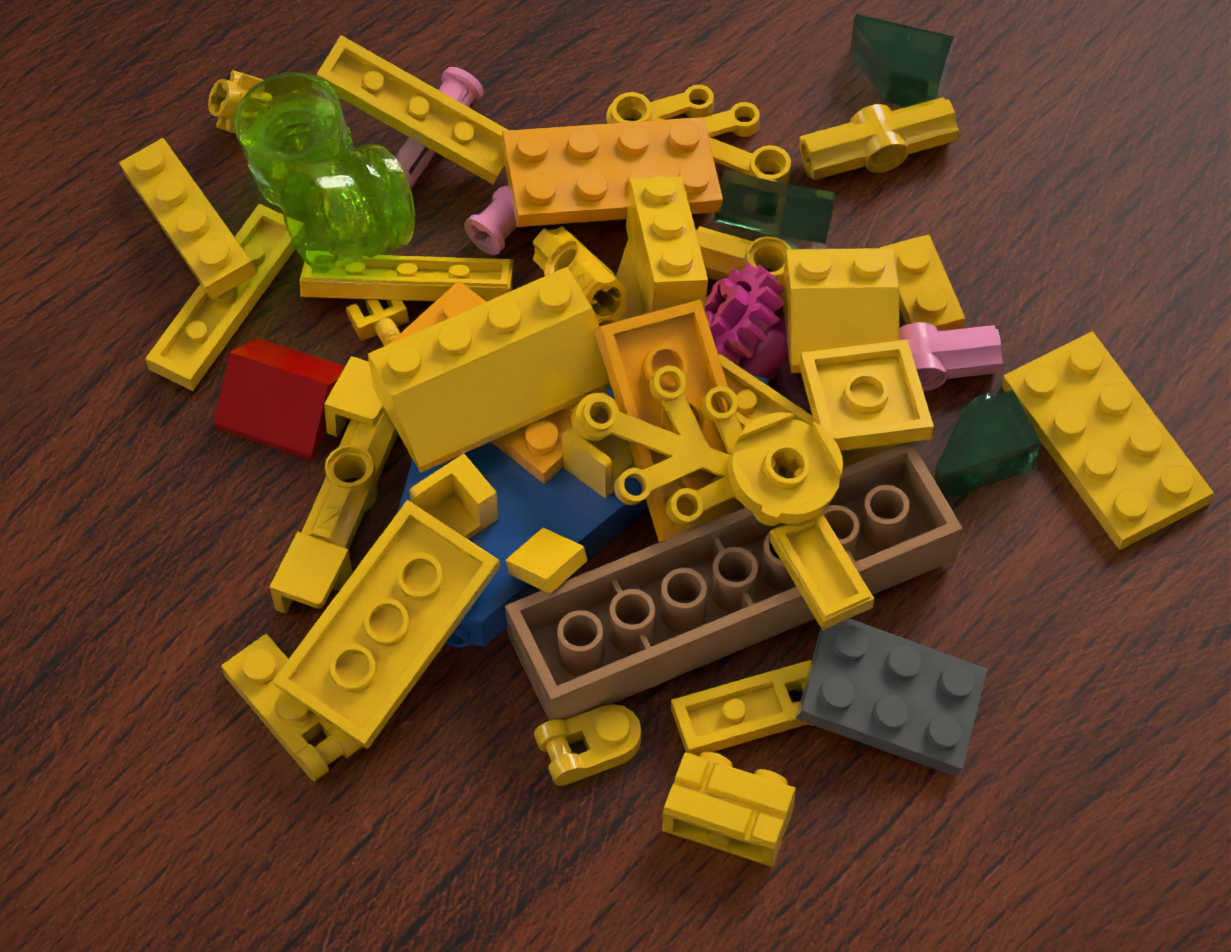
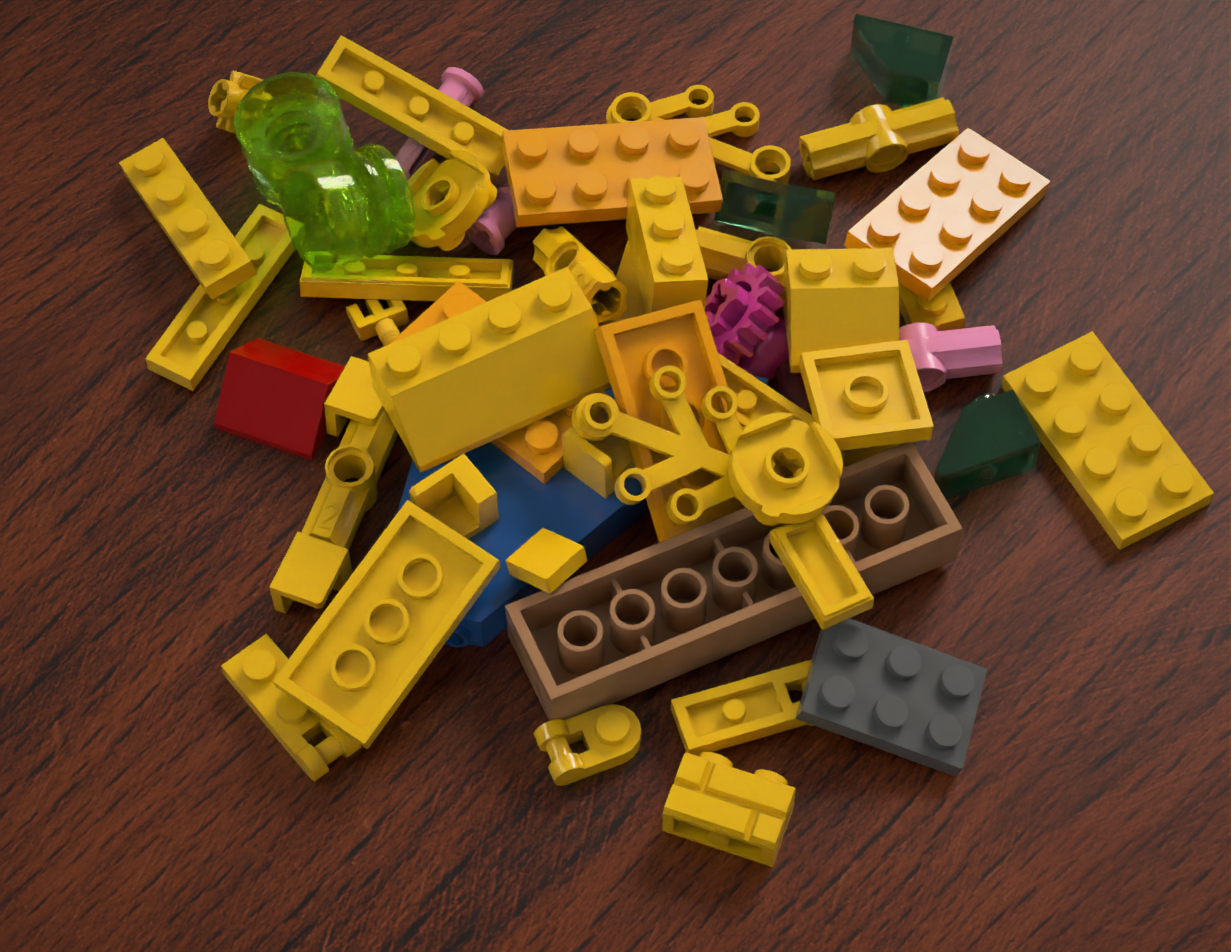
none -> yellow plate [396,150,497,251]
none -> plate [844,128,1050,302]

